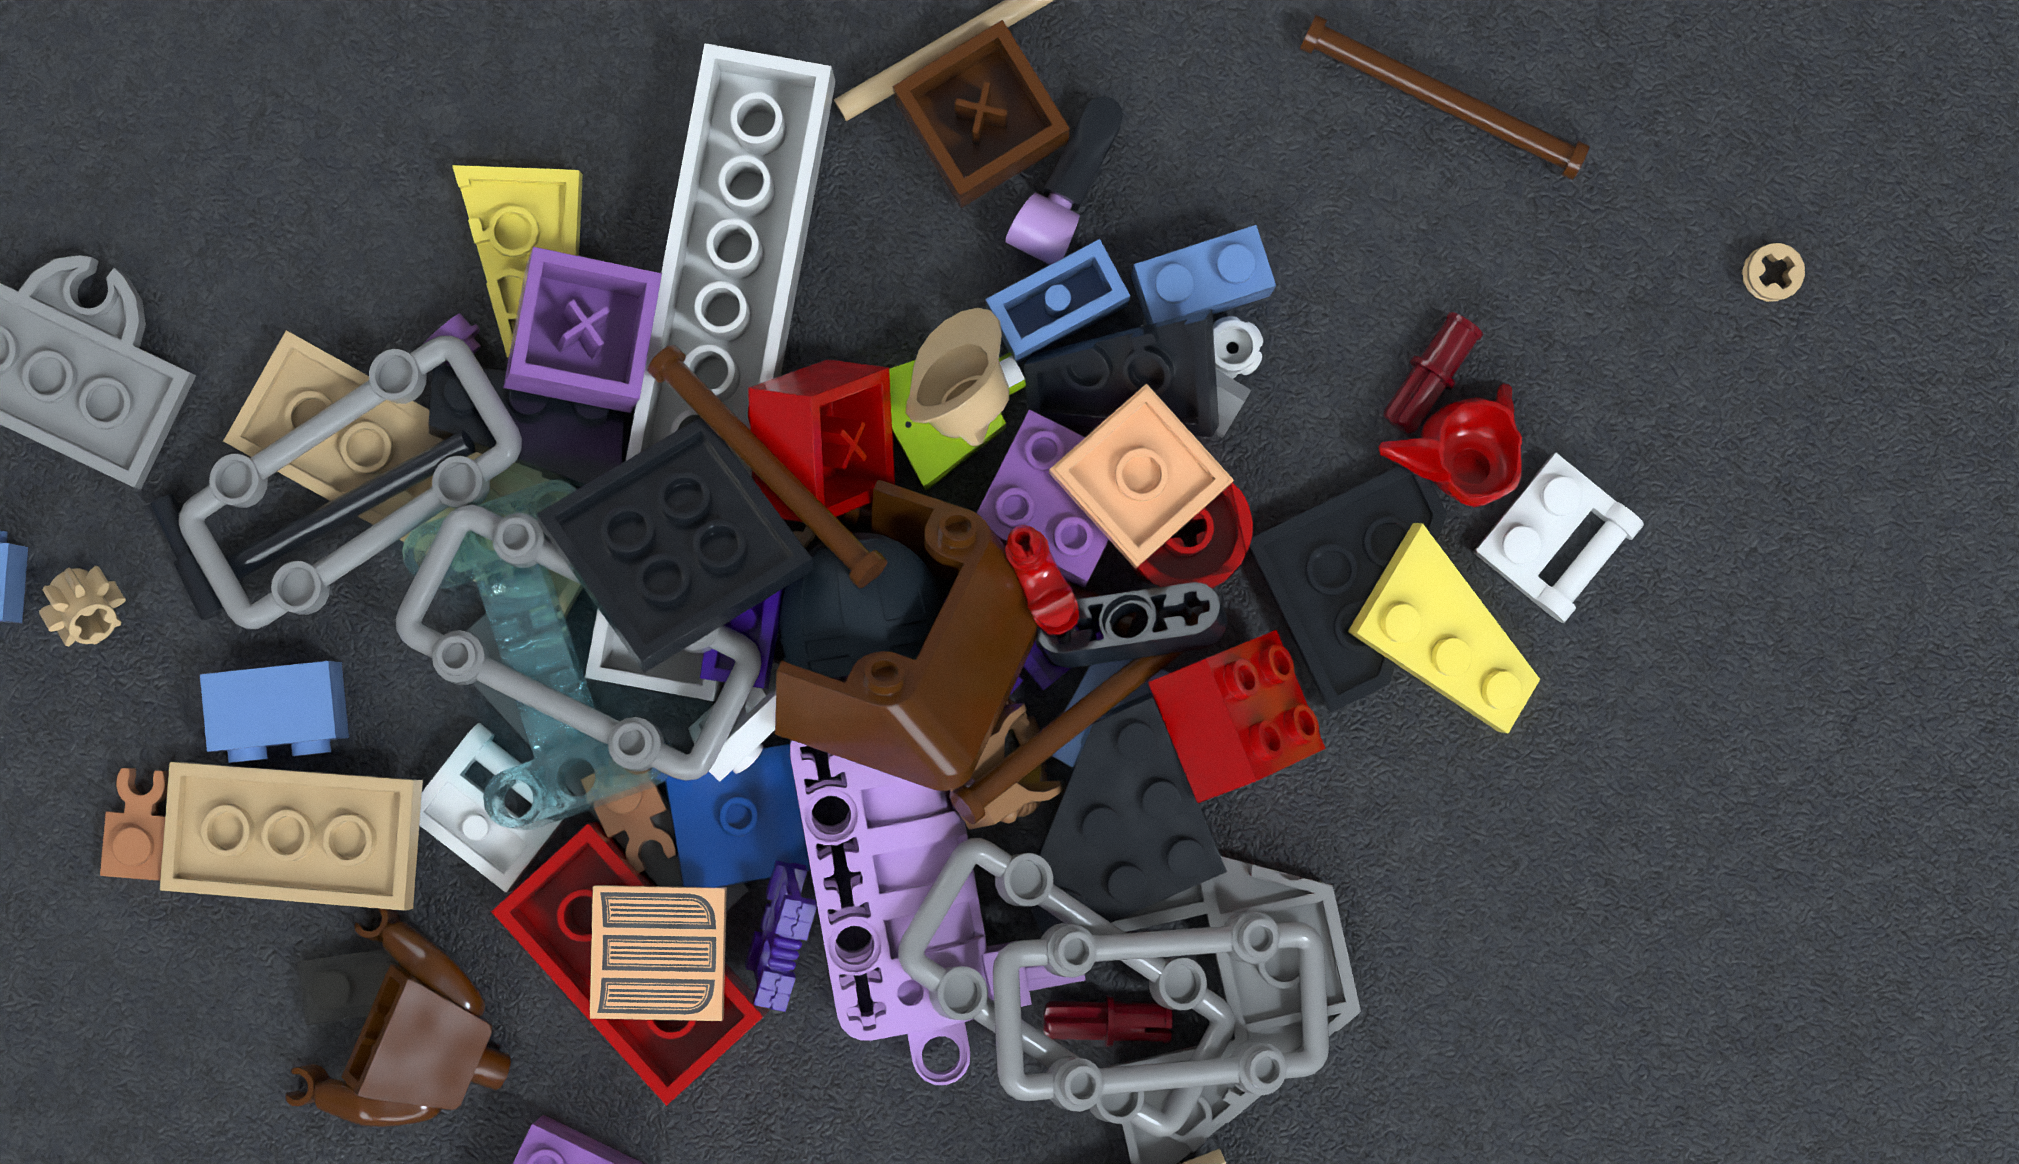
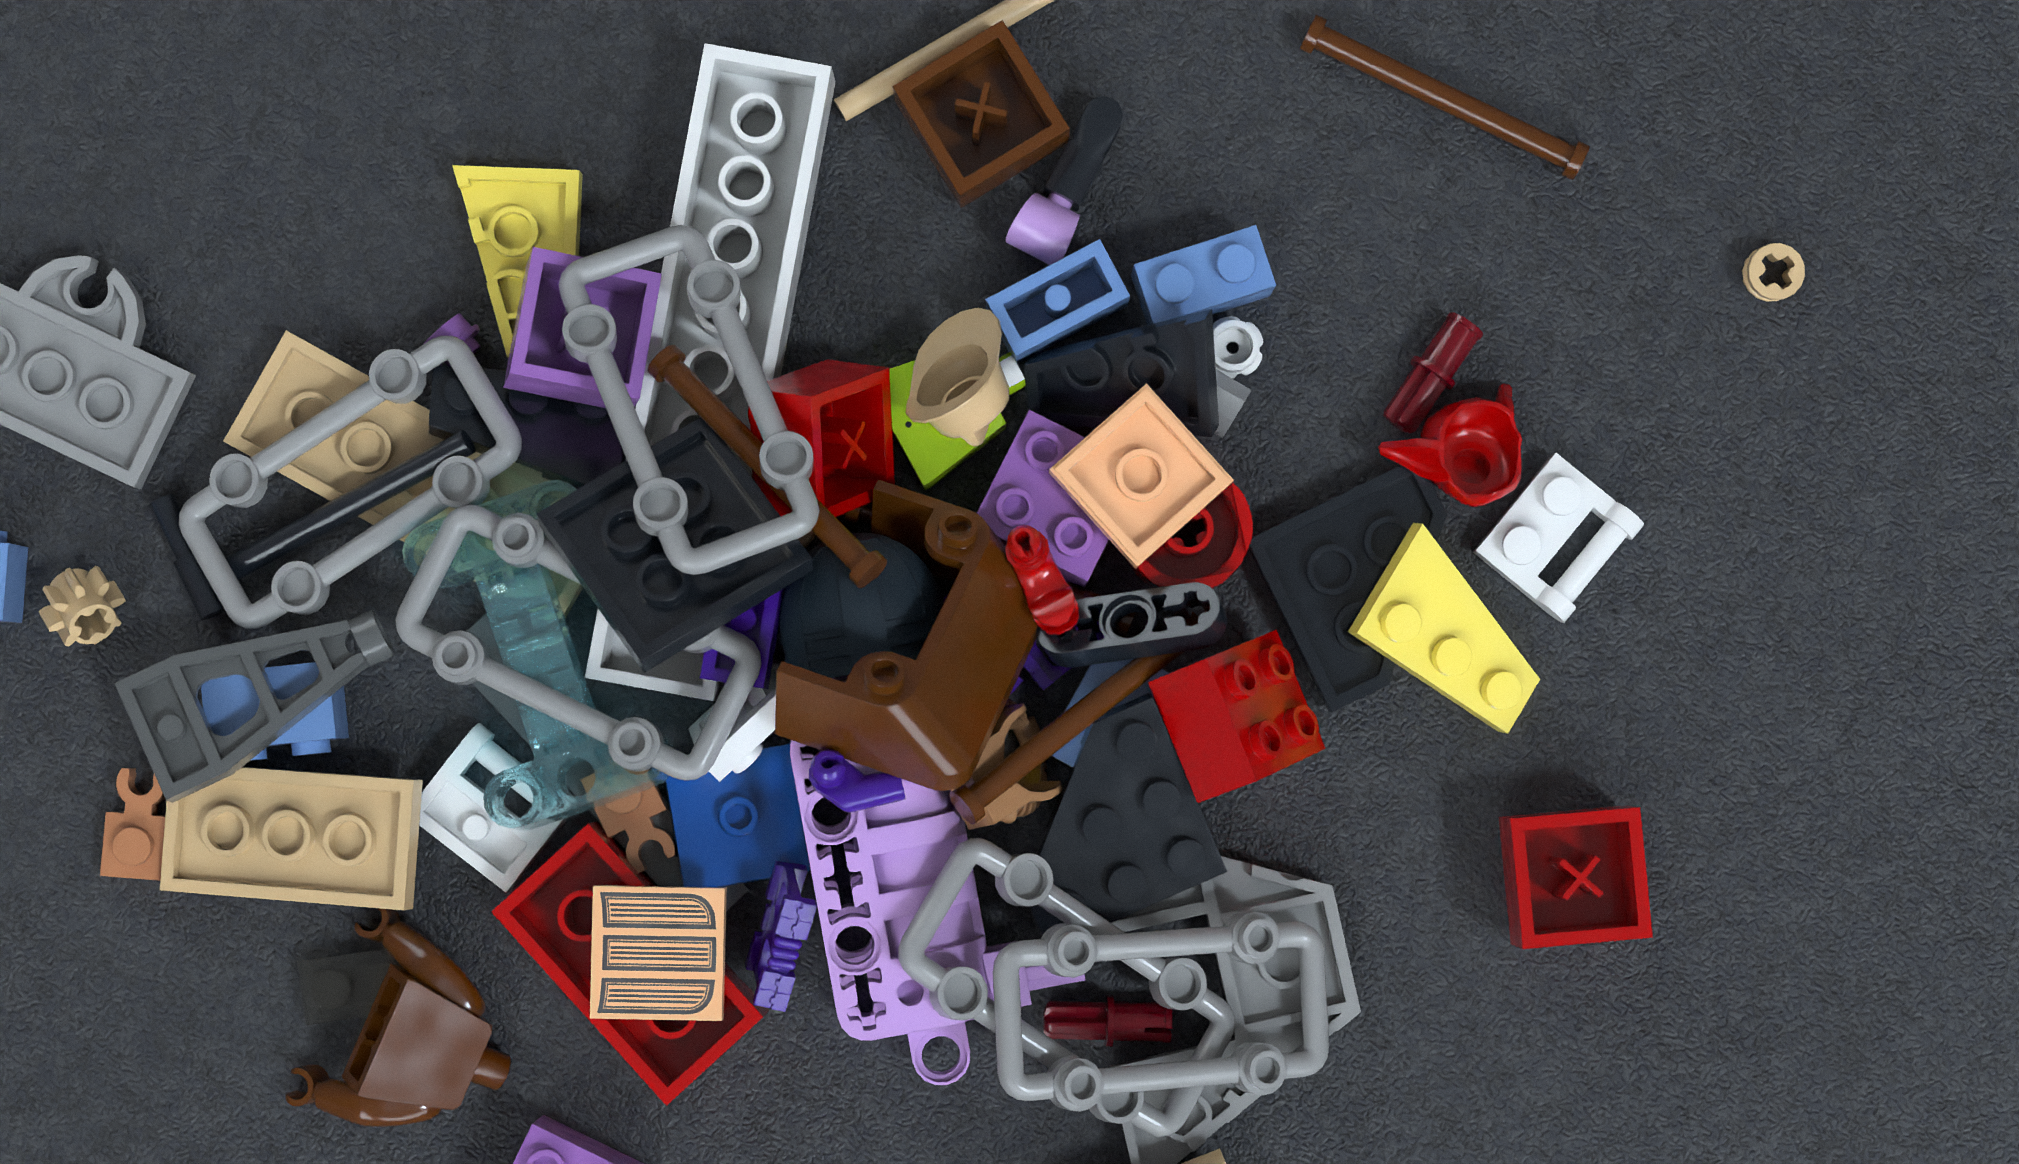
none -> dark grey plate [114,609,395,803]
none -> light grey bar [558,225,820,575]
none -> dark purple arm [809,749,906,812]
none -> red brick [1499,806,1653,949]

